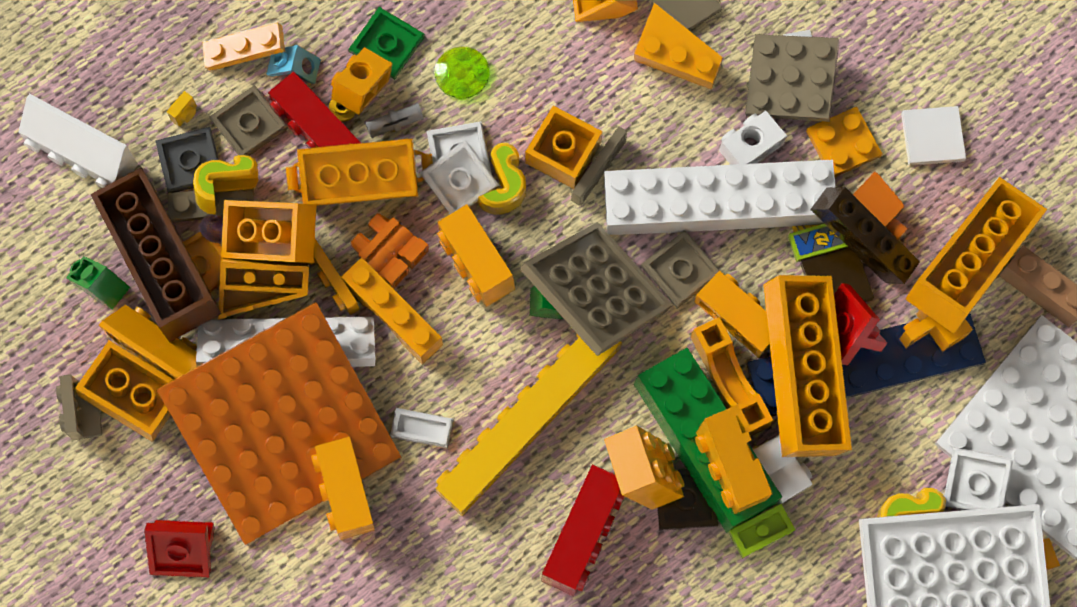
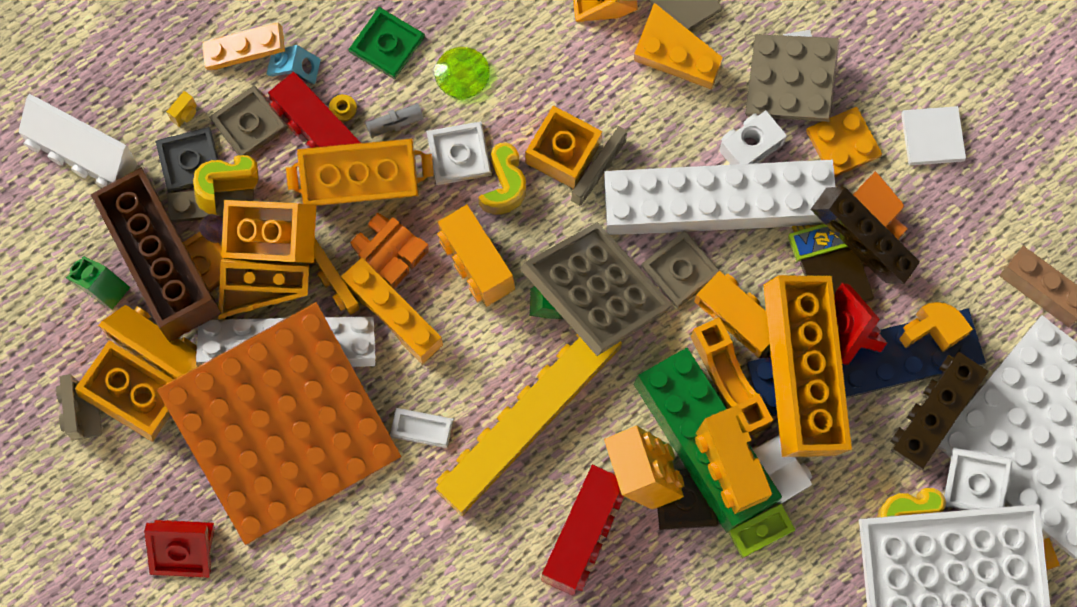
light orange wedge [311,437,375,540] -> none
light orange brick [331,47,393,115] -> none
white tile [420,139,499,214] -> none
light orange brick [905,177,1047,334] -> none
none -> dark brown brick [890,352,989,470]

